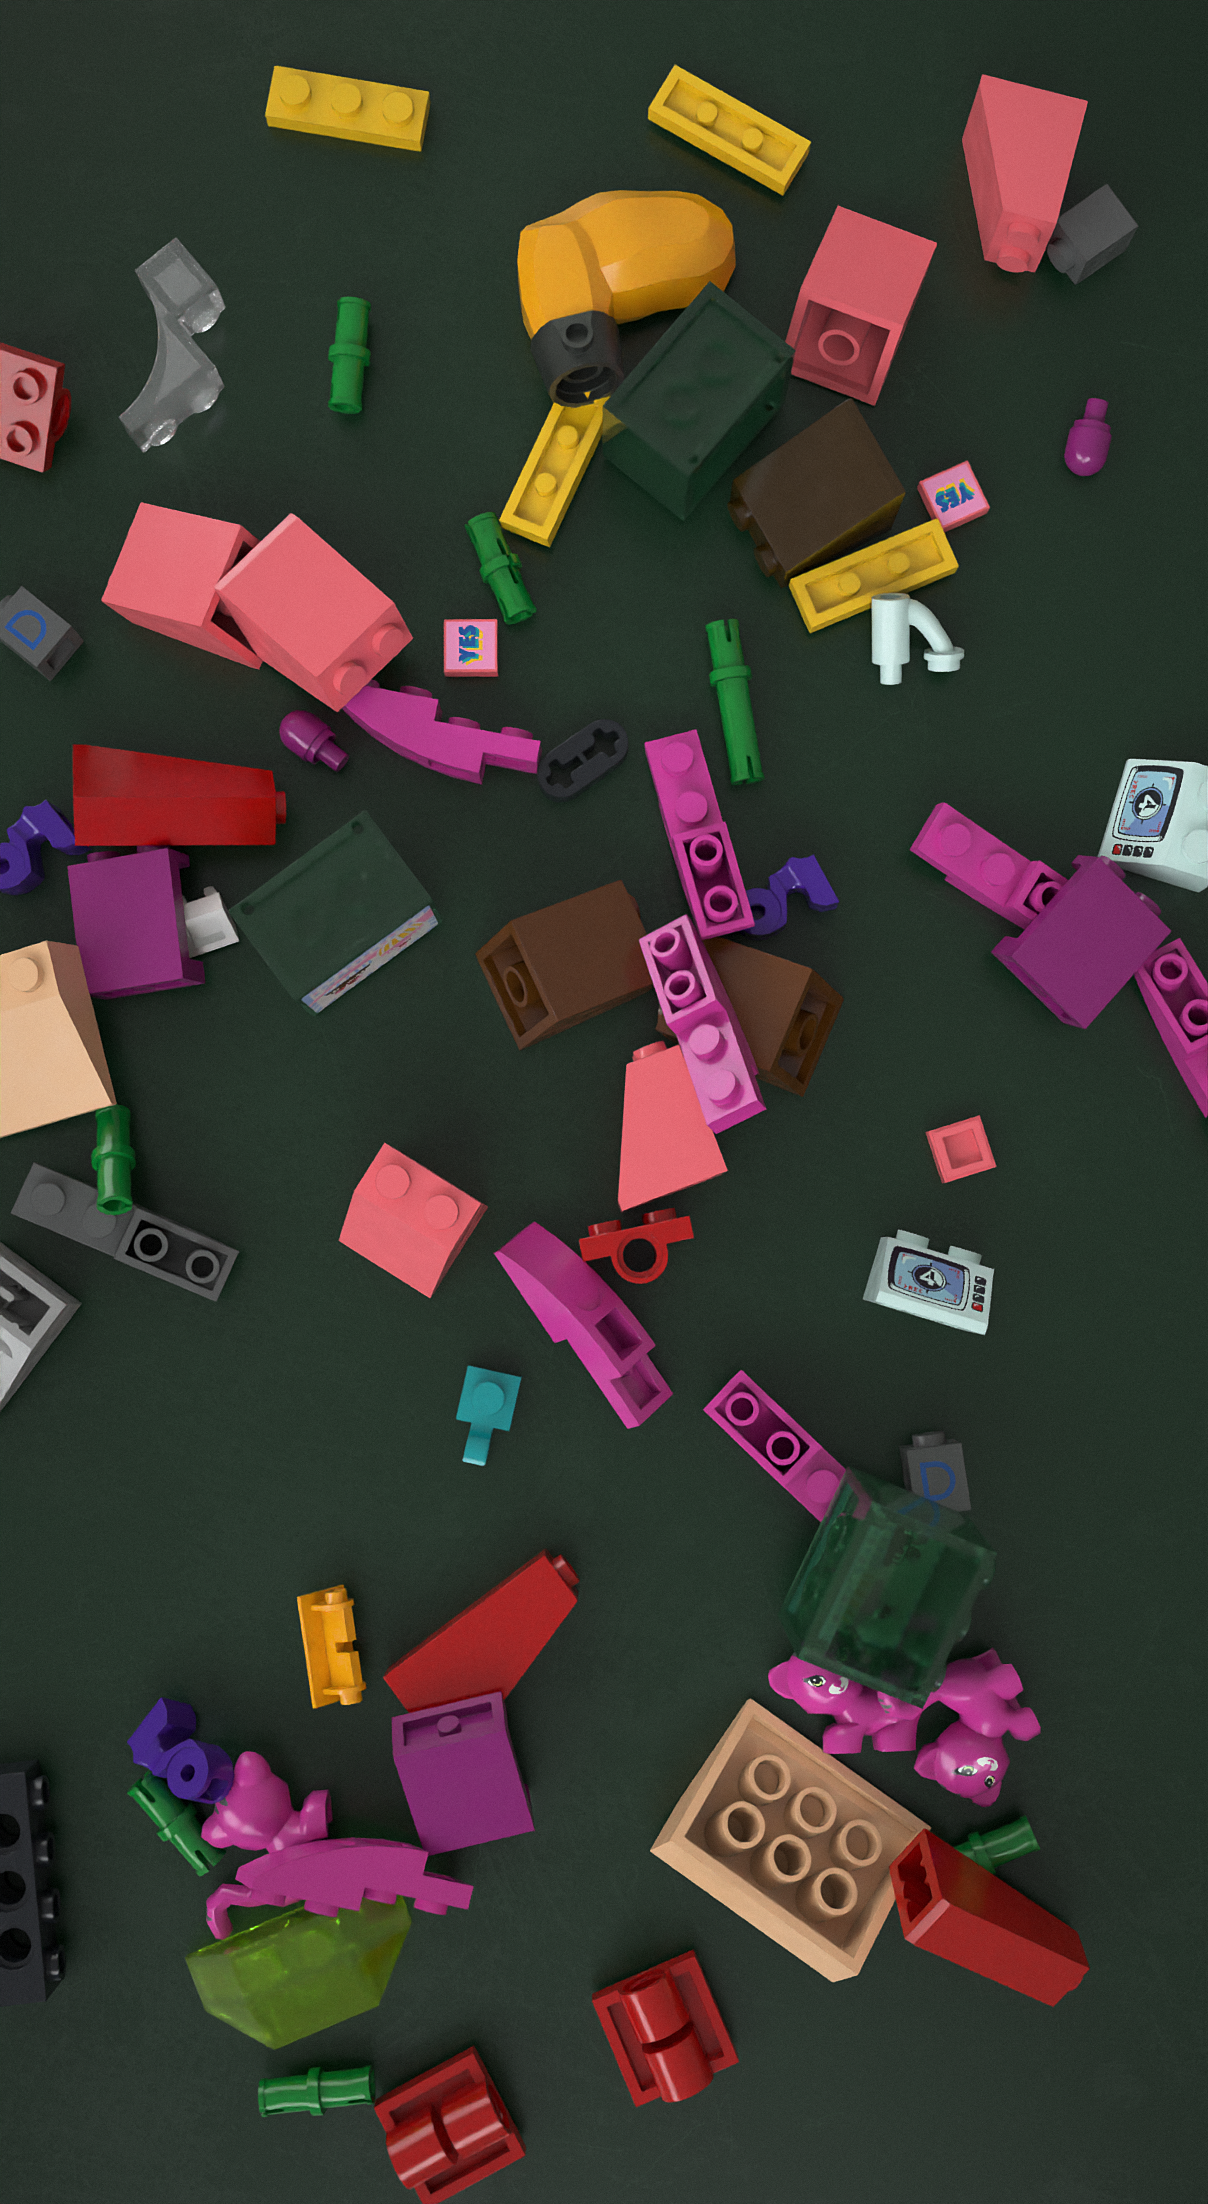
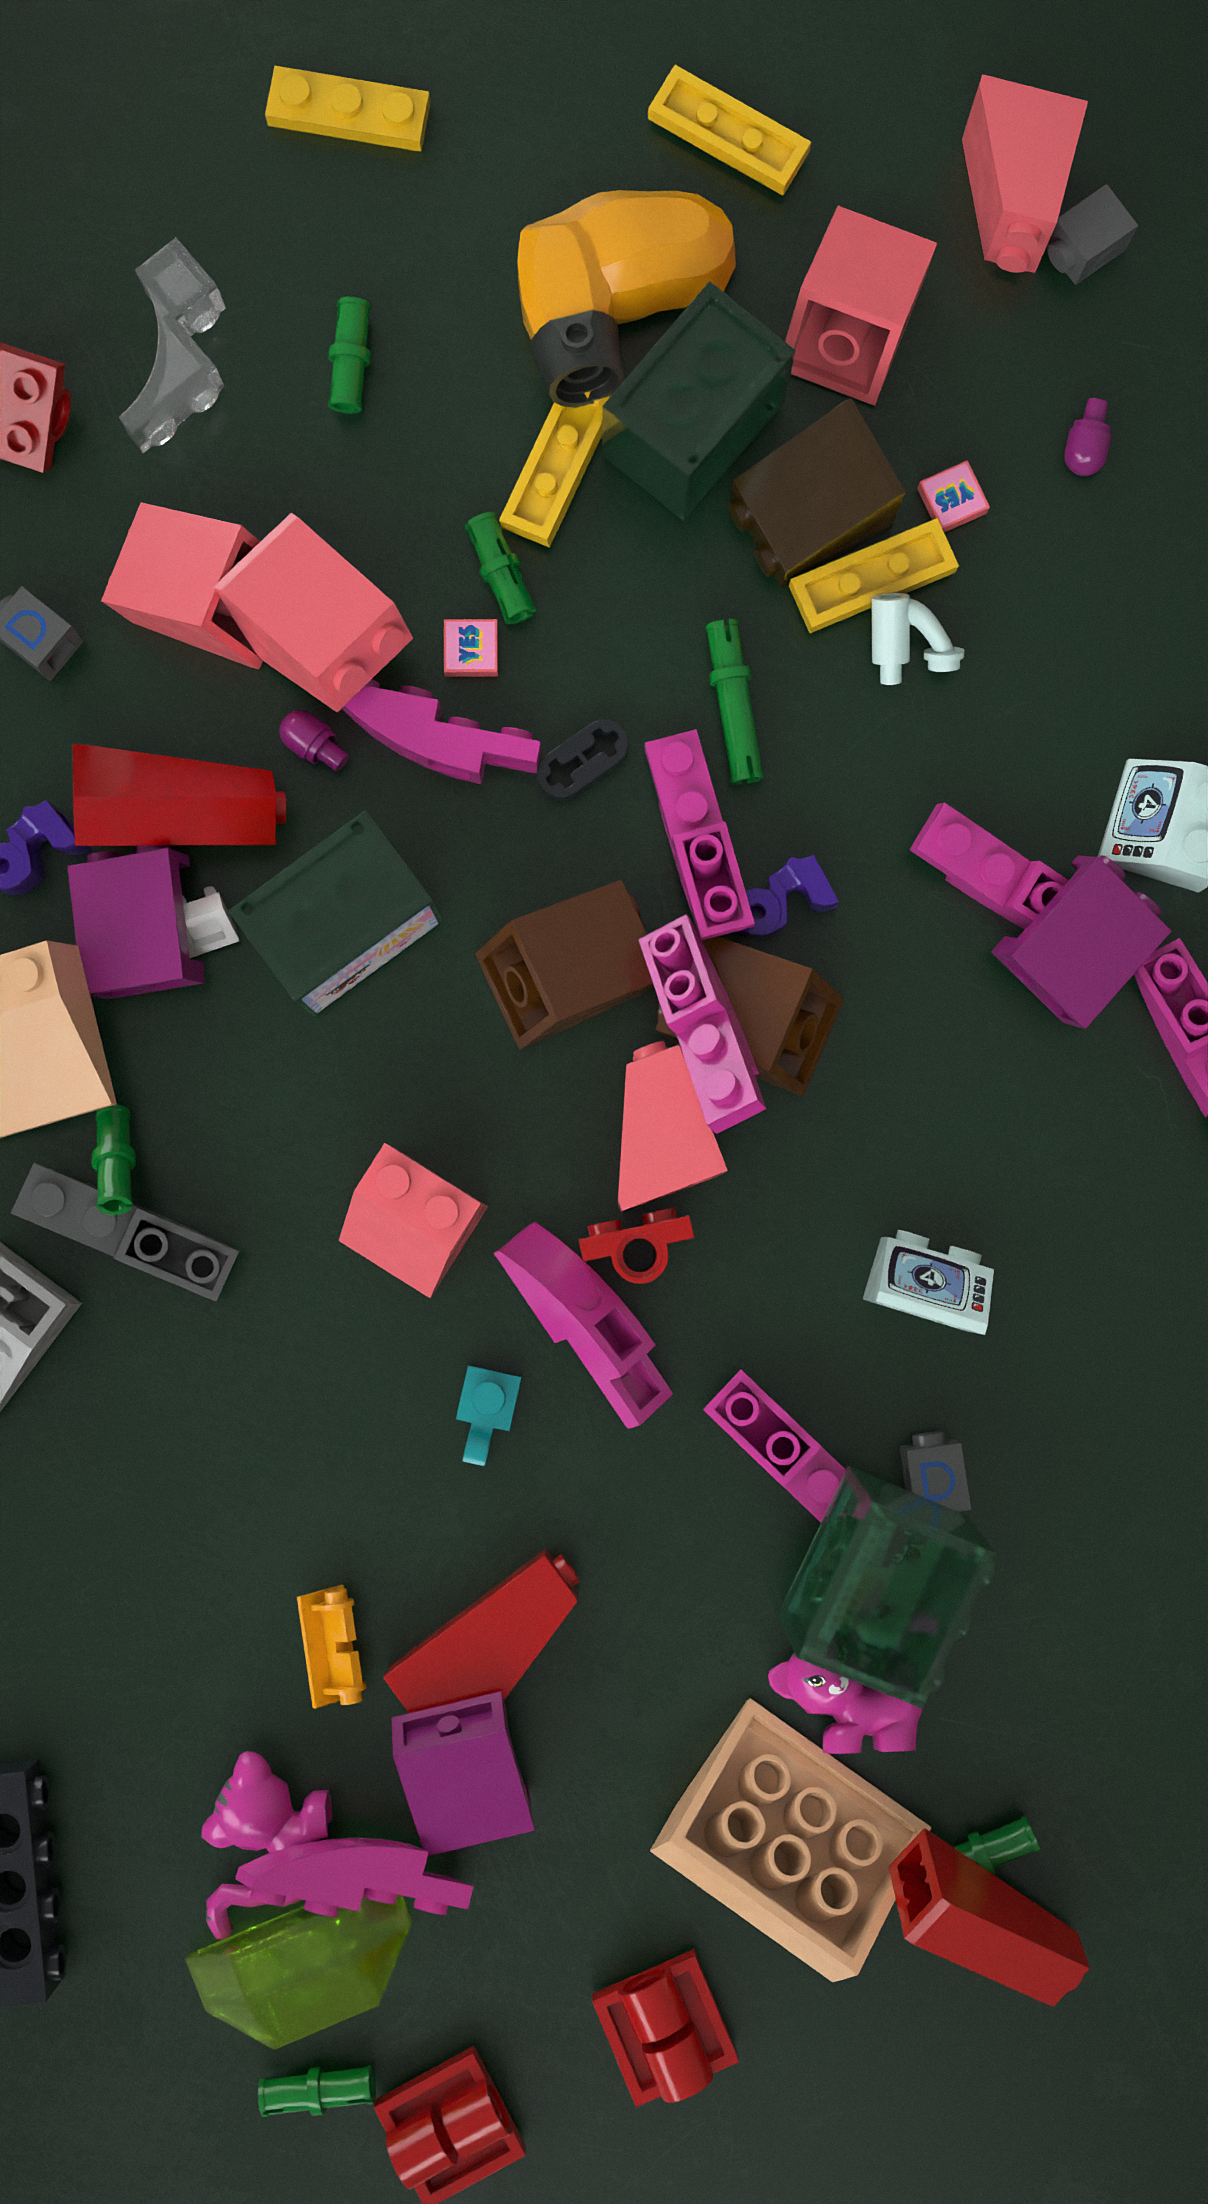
dark purple leg [127,1697,234,1804] -> none
green pin [127,1770,227,1877] -> none
dark pink animal [877,1647,1041,1807] -> none
coral tile [925,1115,996,1184] -> none

